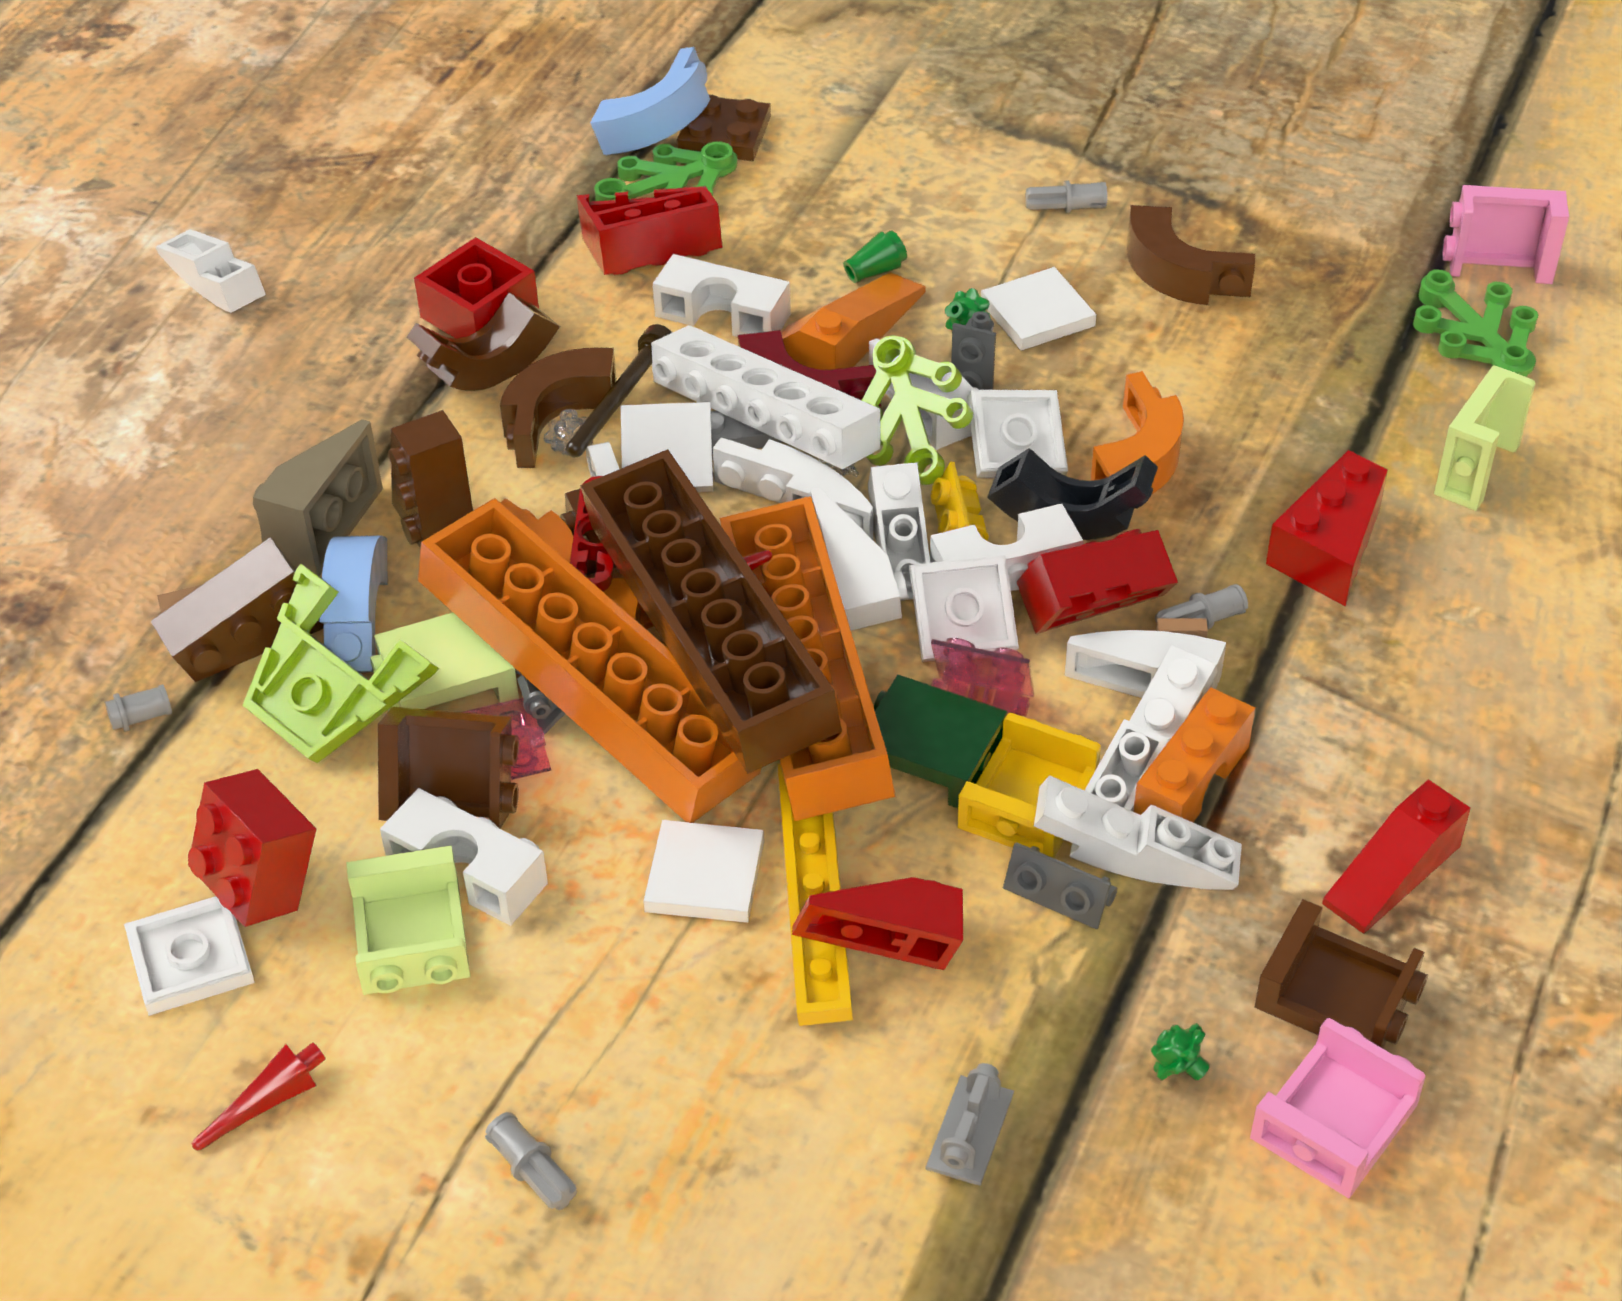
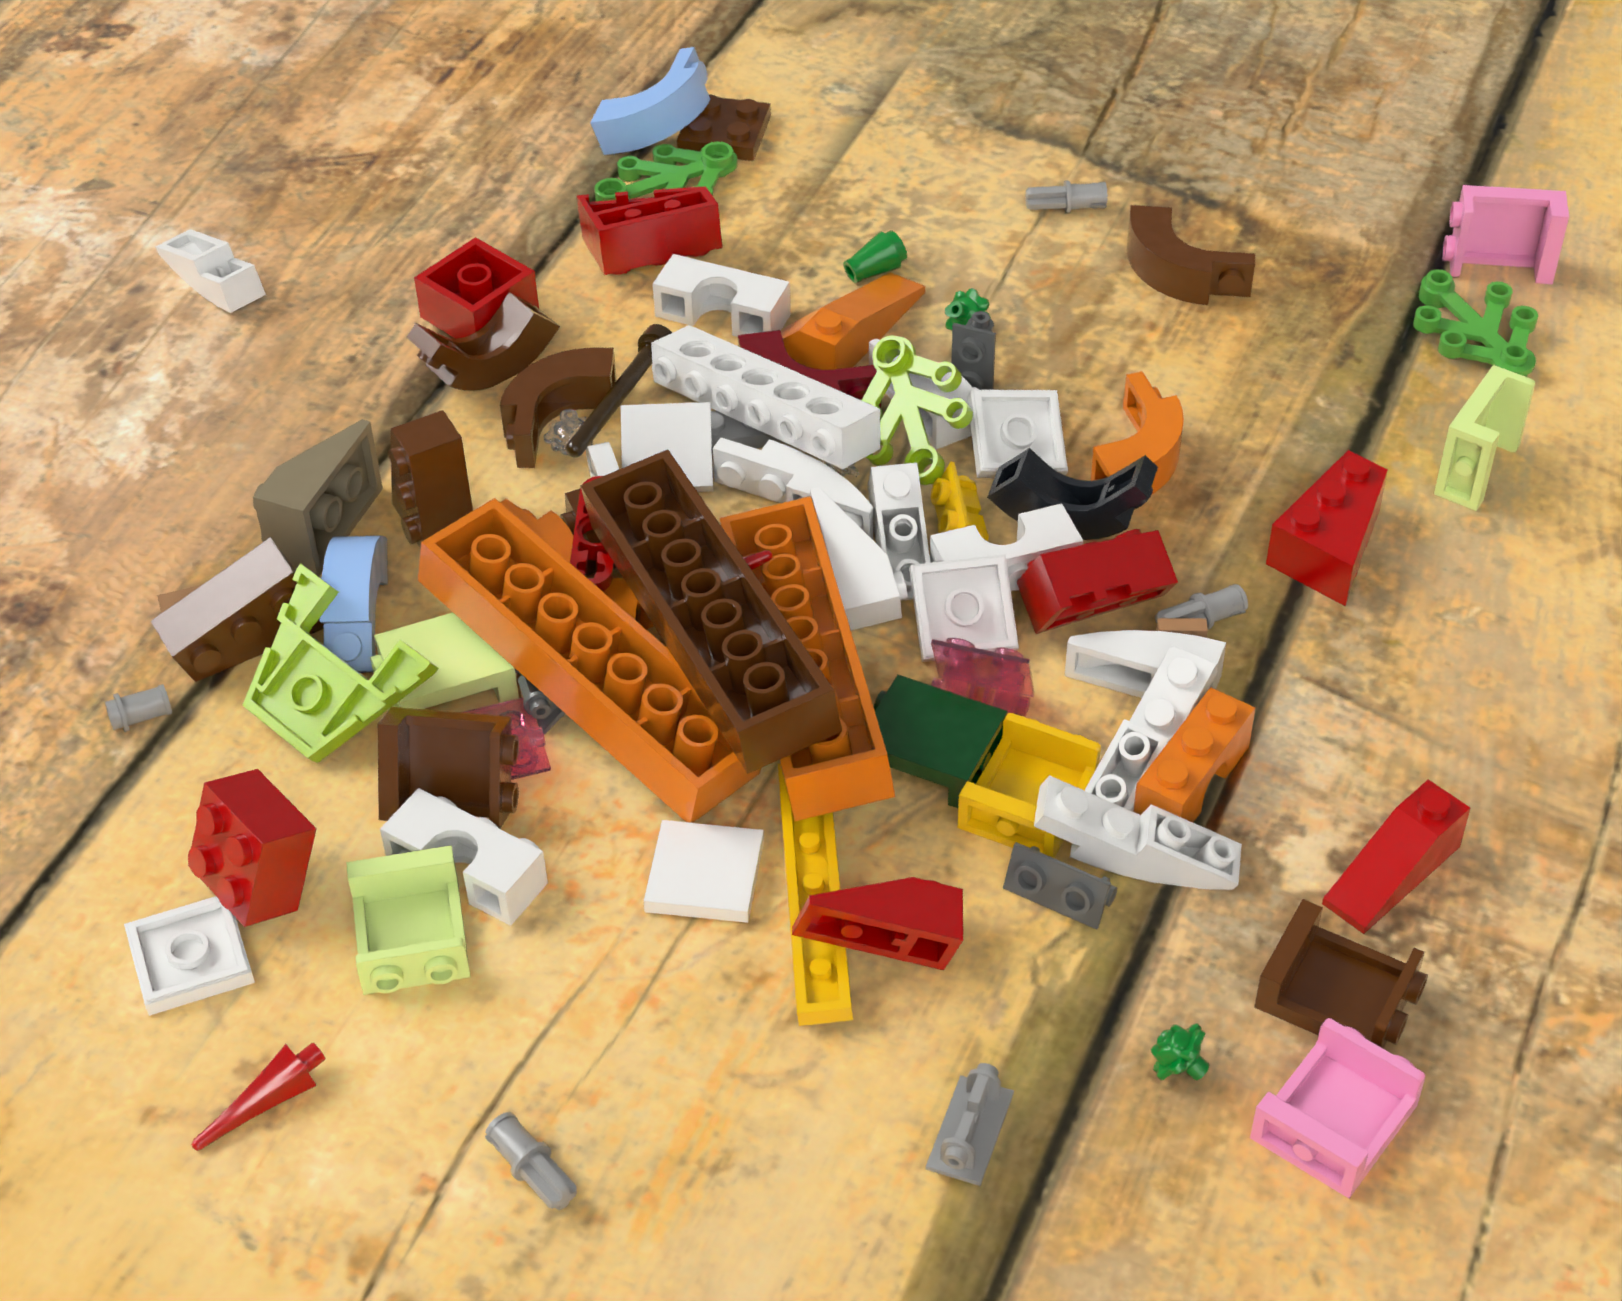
white tile [981,267,1096,351] -> none

